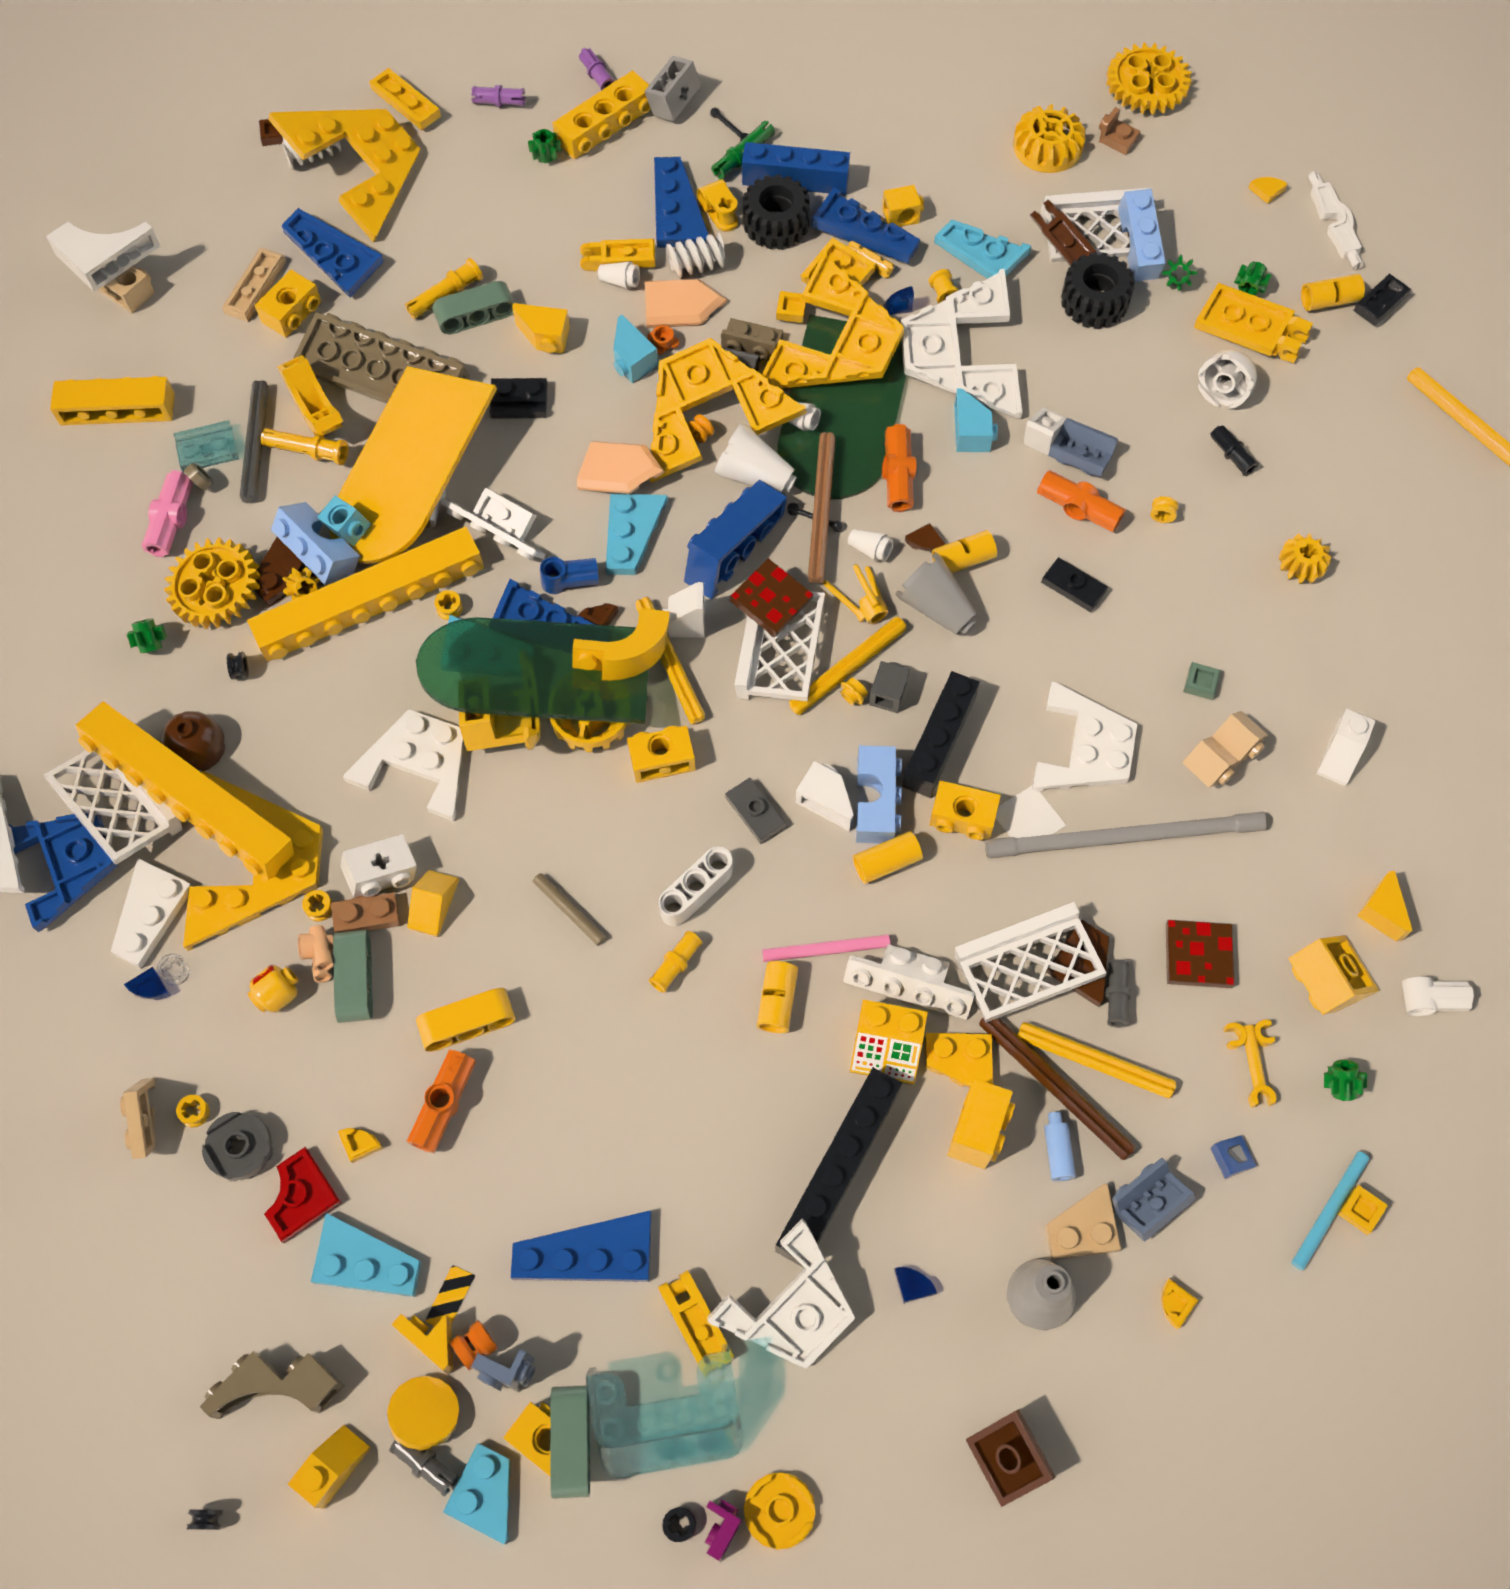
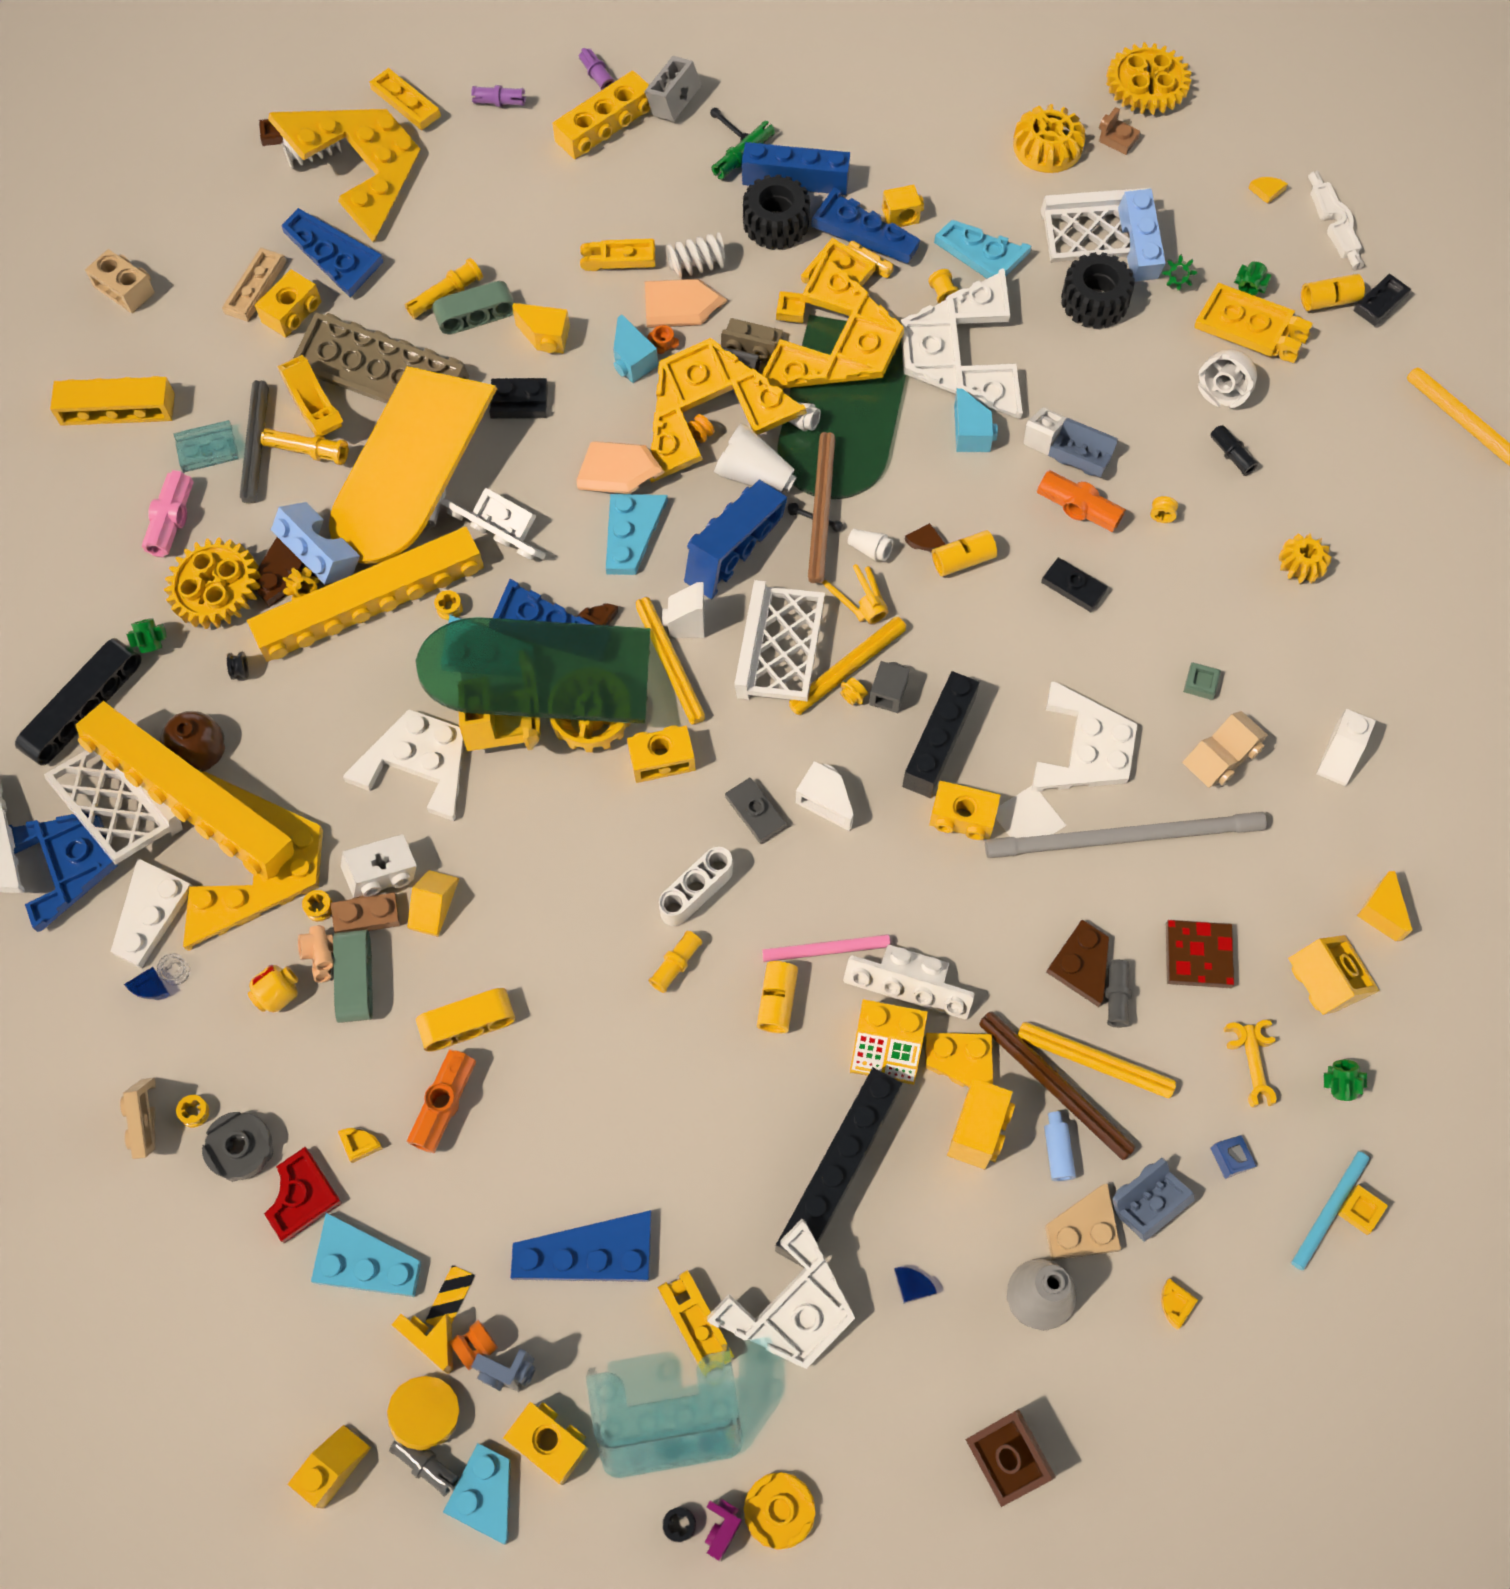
white arch [46,221,160,292] -> none
dark tan tile [184,463,213,491] -> none
black bush [187,1509,223,1530] -> none
dark tan arch [200,1351,344,1419] -> none
medium azure brick [317,495,372,547] -> none
green gear [528,129,562,163] -> none
dark tan bar [532,873,606,946] -> none
blue piece [540,557,599,594] -> none
sand green beam [550,1385,590,1499] -> none
yellow arch [572,608,670,681] -> none
white cone [598,261,640,289] -> none
blue wing [654,156,708,248] -> none
yellow piece [697,179,738,232] -> none
reddish brown tile [729,558,814,638] -> none
yellow pin [852,831,923,884] -> none
light blue arch [856,745,902,844] -> none
orange piece [882,424,917,512] -> none
clear blue tile [884,286,914,315] -> none
light grey cone [895,553,977,635] -> none
white fence [954,902,1106,1022] -> none
reddish brown hinge [1030,199,1097,267] -> none
white piece [1402,977,1474,1016] -> none
none -> black beam [15,638,142,766]

